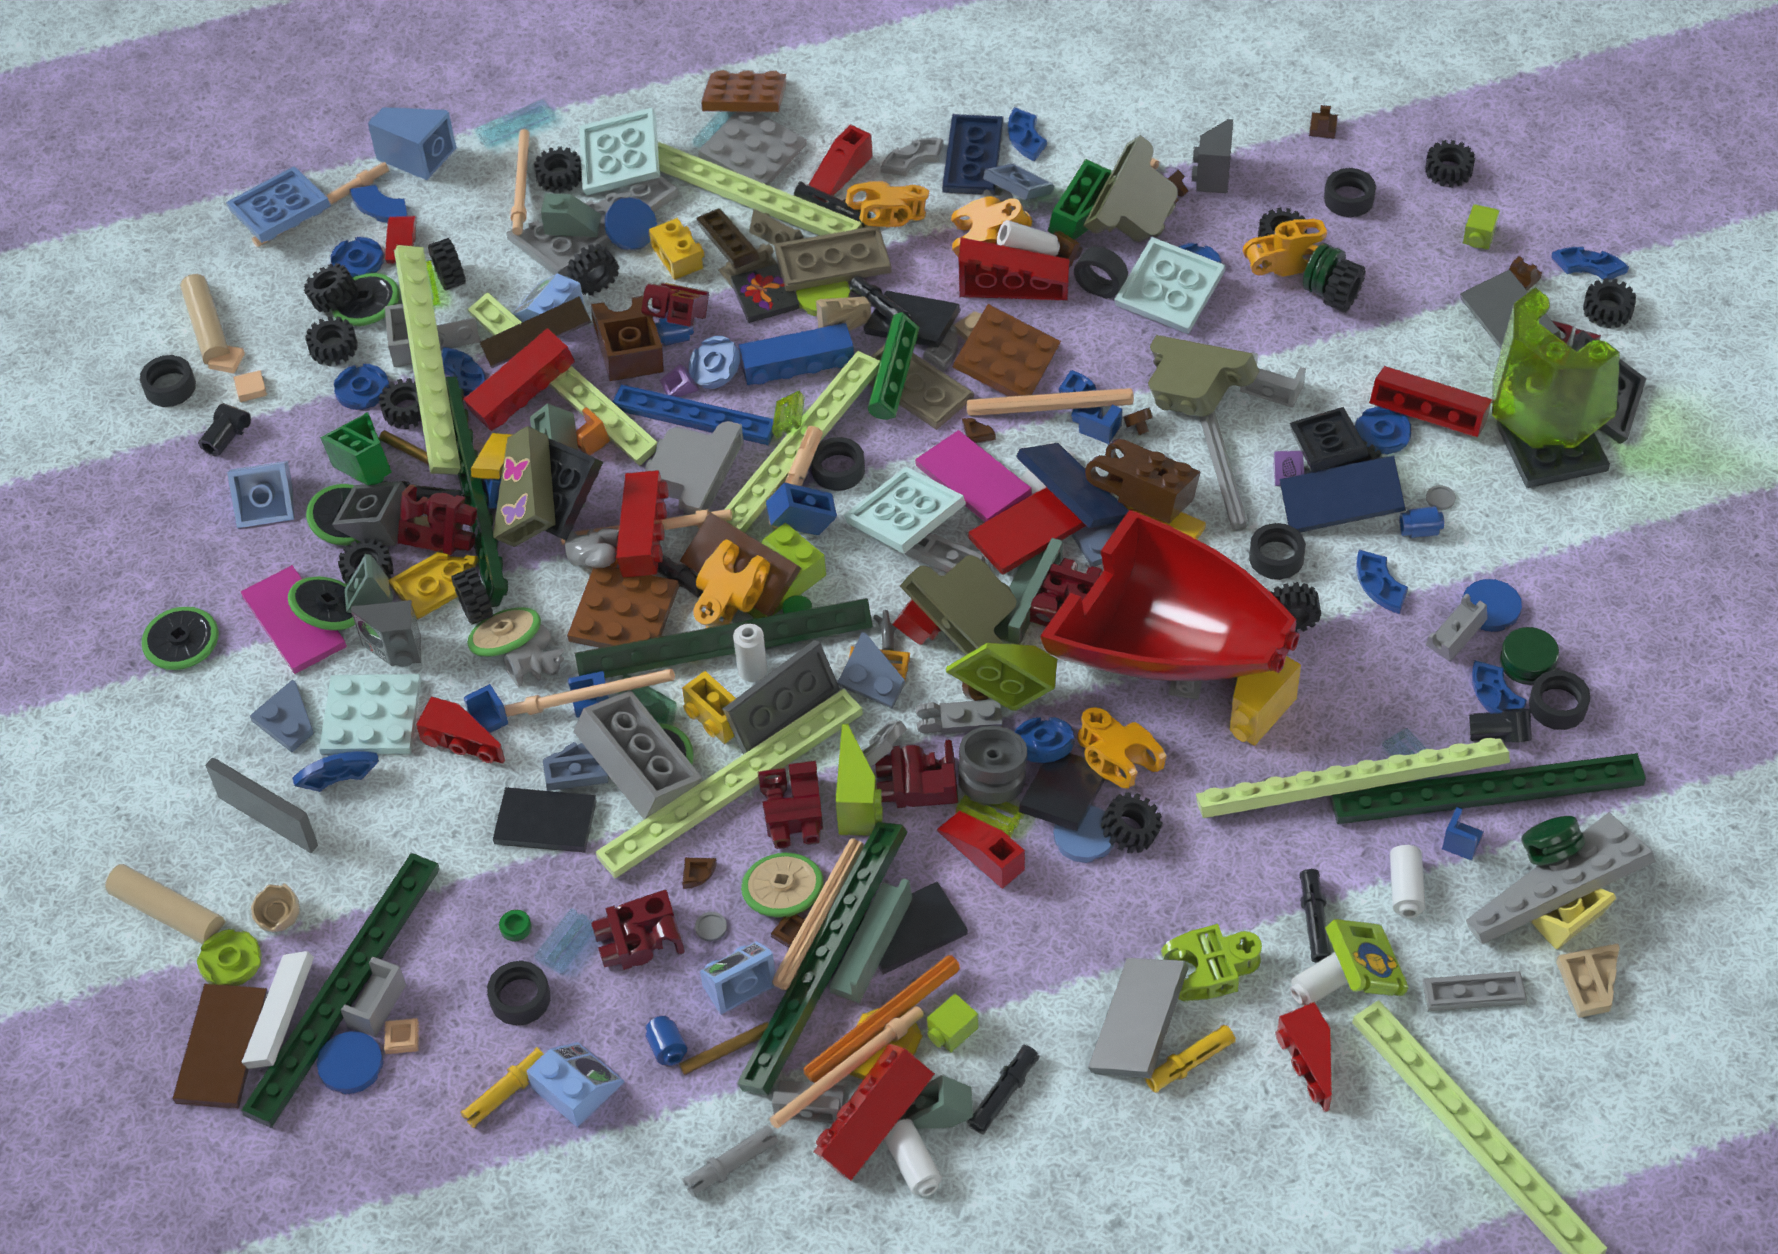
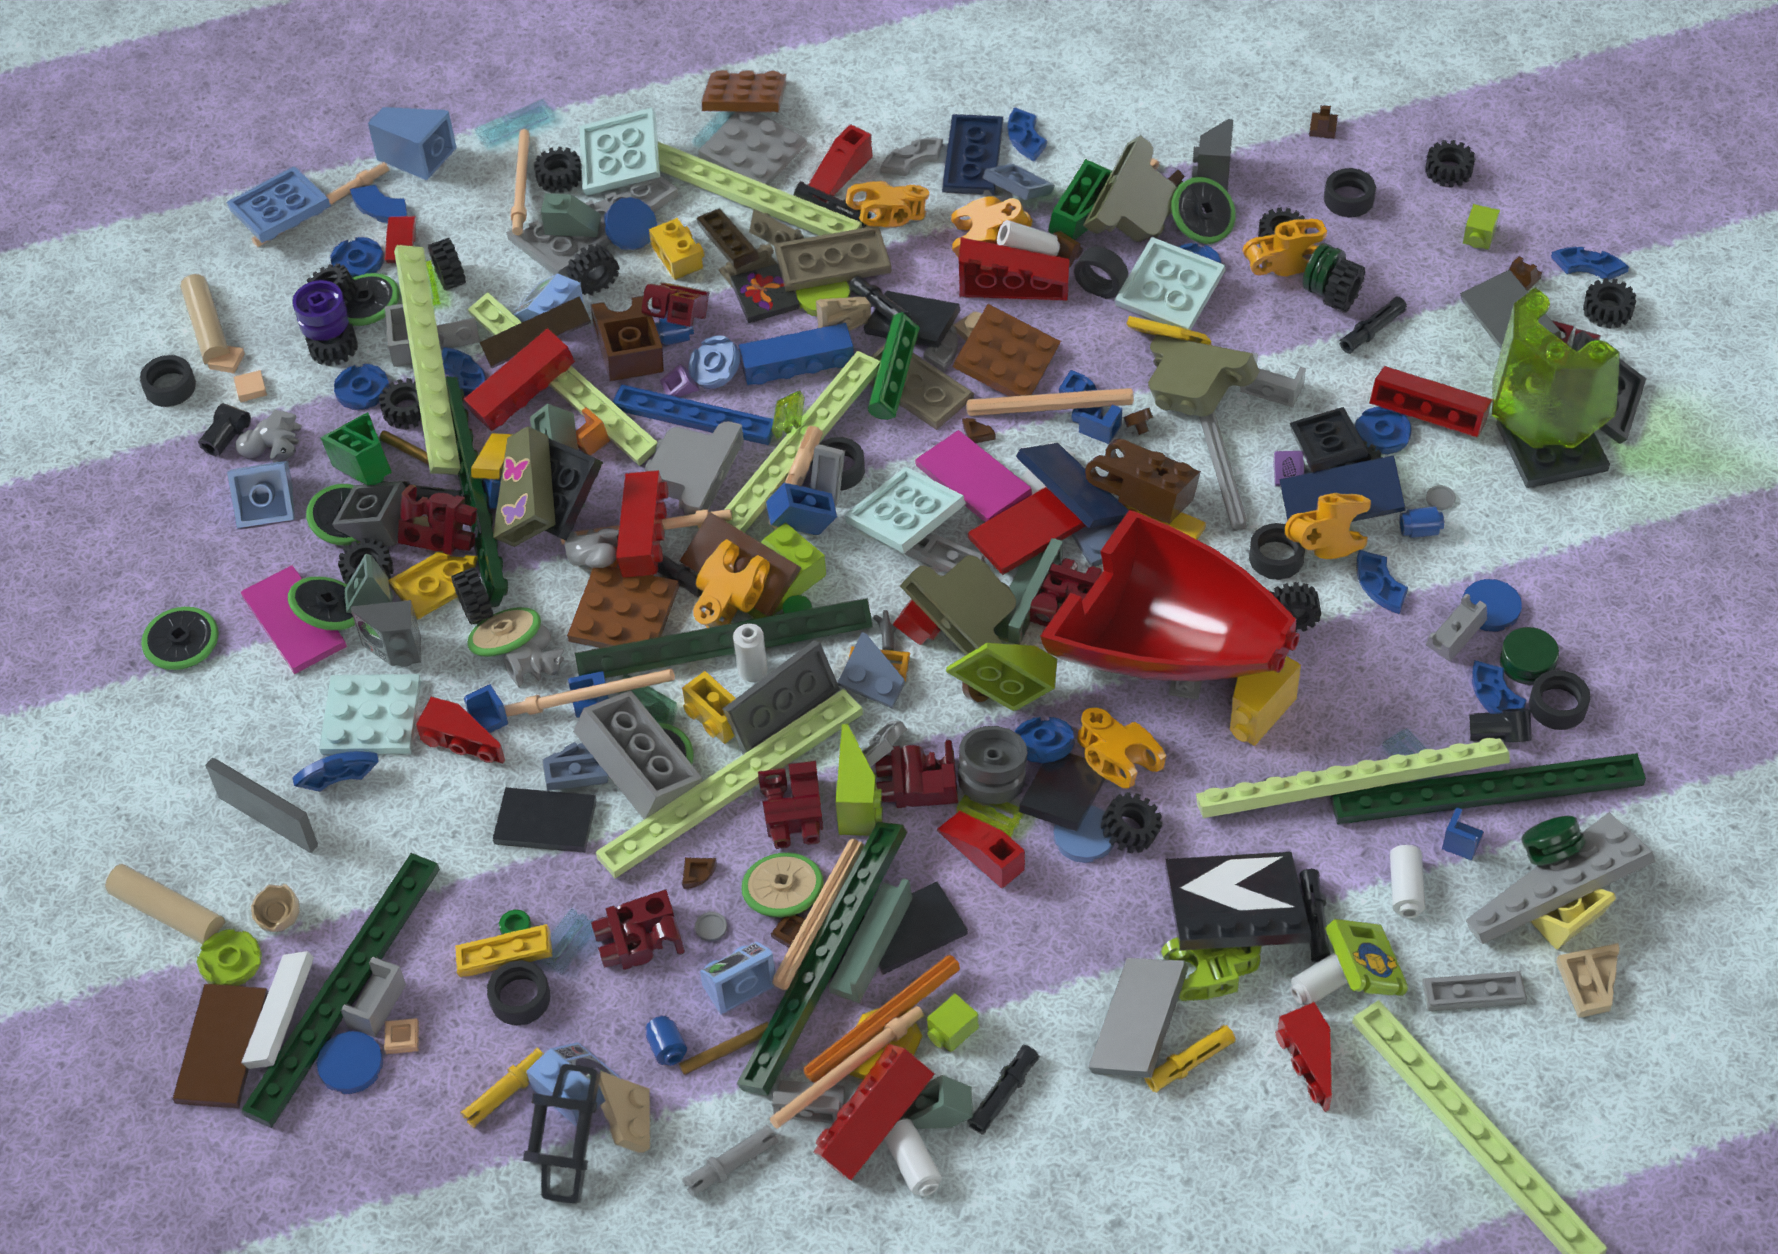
sand blue wing [250,679,314,753] -> none
light grey hinge [916,699,1003,734] -> none
none -> light grey animal [235,409,302,463]
none -> dark purple wheel [292,280,349,340]
none -> yellow tile [455,924,553,977]
none -> black bar [523,1064,601,1204]
none -> tan wing [599,1071,650,1153]
none -> light grey tile [810,444,845,506]
none -> yellow tile [1126,316,1212,345]
none -> black plate [1165,851,1311,951]
none -> black wheel [1171,177,1236,244]
none -> light orange piece [1285,493,1371,559]
none -> black pin [1339,296,1407,354]

